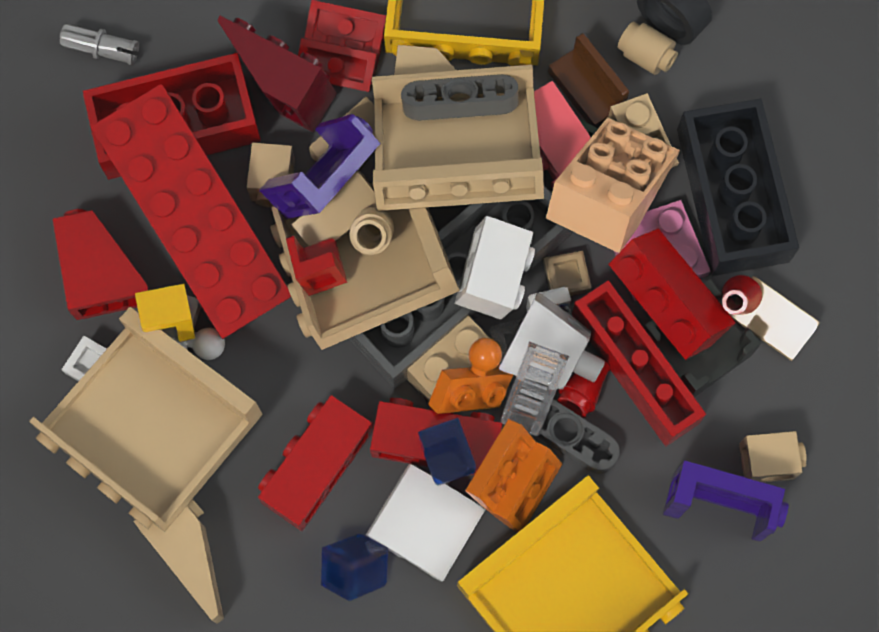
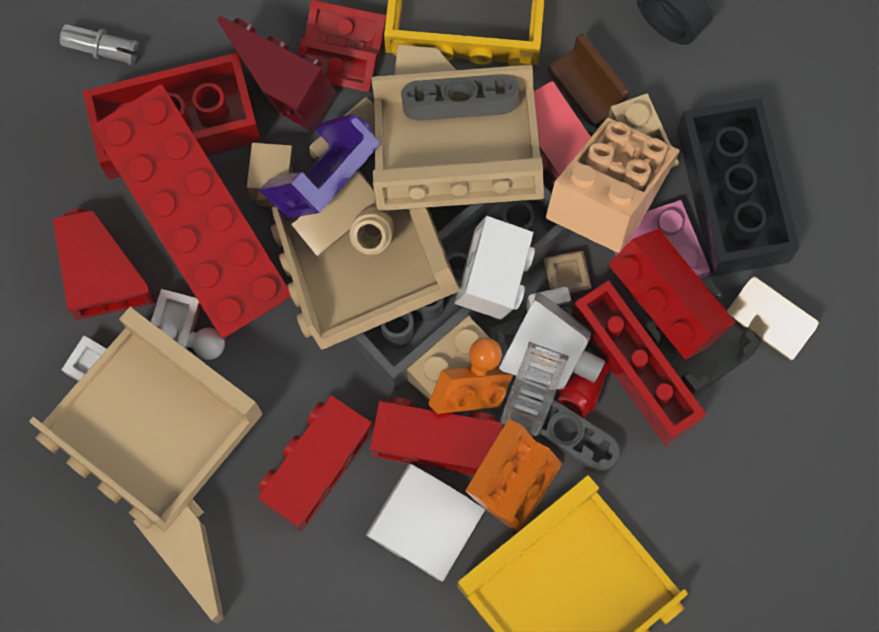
yellow panel [135,284,195,342] -> none
red panel [286,236,348,296] -> none
clear blue panel [321,534,388,601] -> none
clear blue panel [418,418,476,486] -> none
tan brick [618,21,678,75] -> none
dark purple panel [663,460,789,542] -> none
red cone [721,275,762,315] -> none
tan brick [739,431,806,482] -> none

